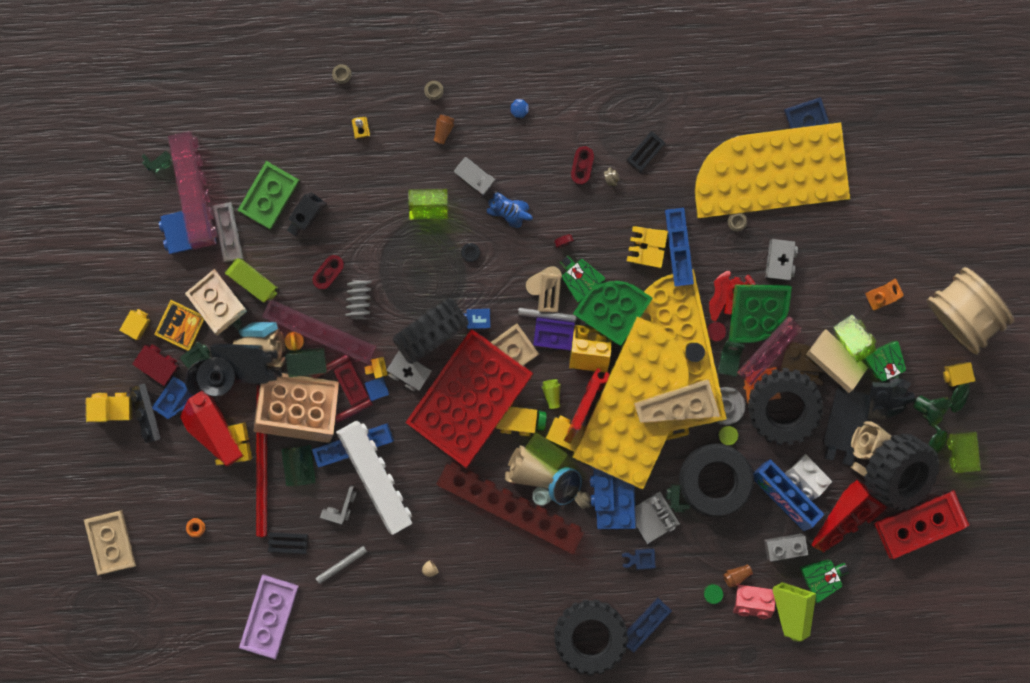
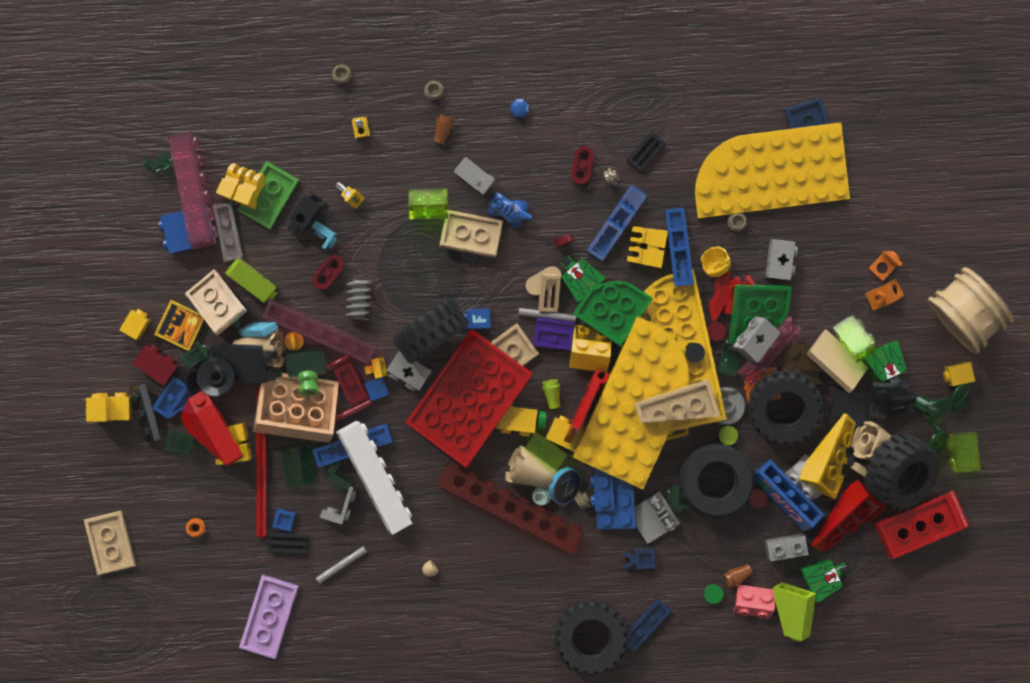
none -> clear green bracket [164,429,195,455]
none -> yellow legs [216,163,266,210]
none -> blue tile [272,508,296,532]
none -> bright green wheel [298,371,319,396]
none -> medium azure bracket [312,221,337,250]
none -> clear green bracket [327,462,352,491]
none -> yellow piece [335,182,364,209]
none -> tan tile [439,210,503,258]
none -> blue slope [587,184,647,261]
none -> yellow hair [701,247,731,277]
none -> light grey brick [733,317,780,363]
none -> dark red tile [748,488,768,508]
none -> yellow wedge [799,414,856,499]
none -> orange bracket [869,251,903,281]

